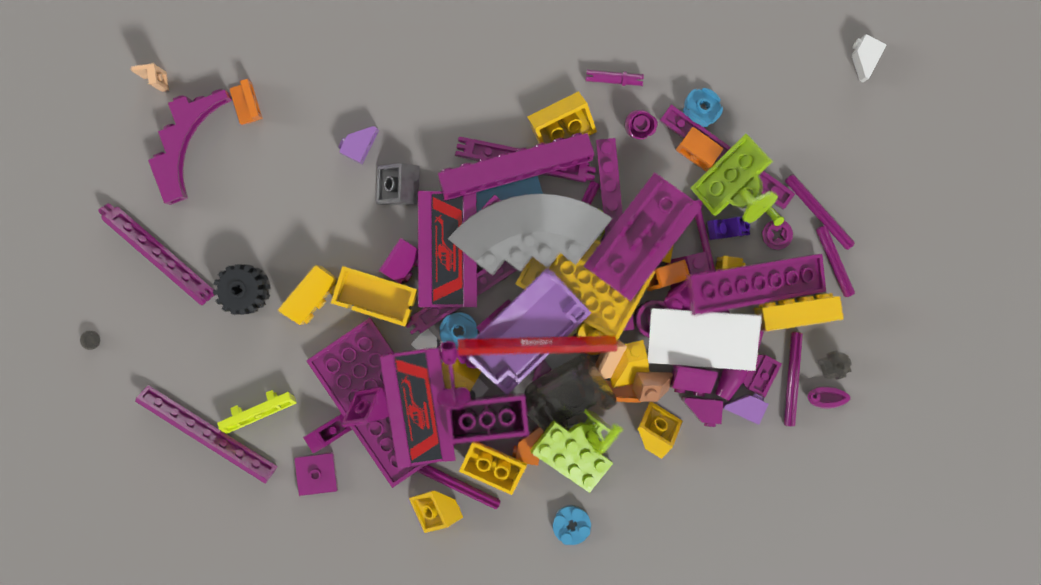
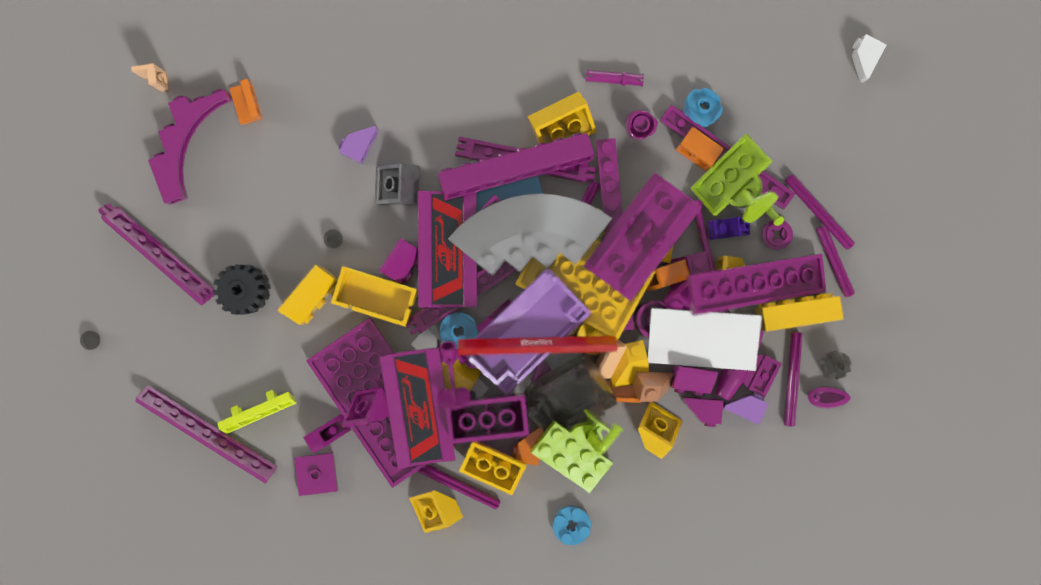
none -> clear smoke plate [324,229,343,248]

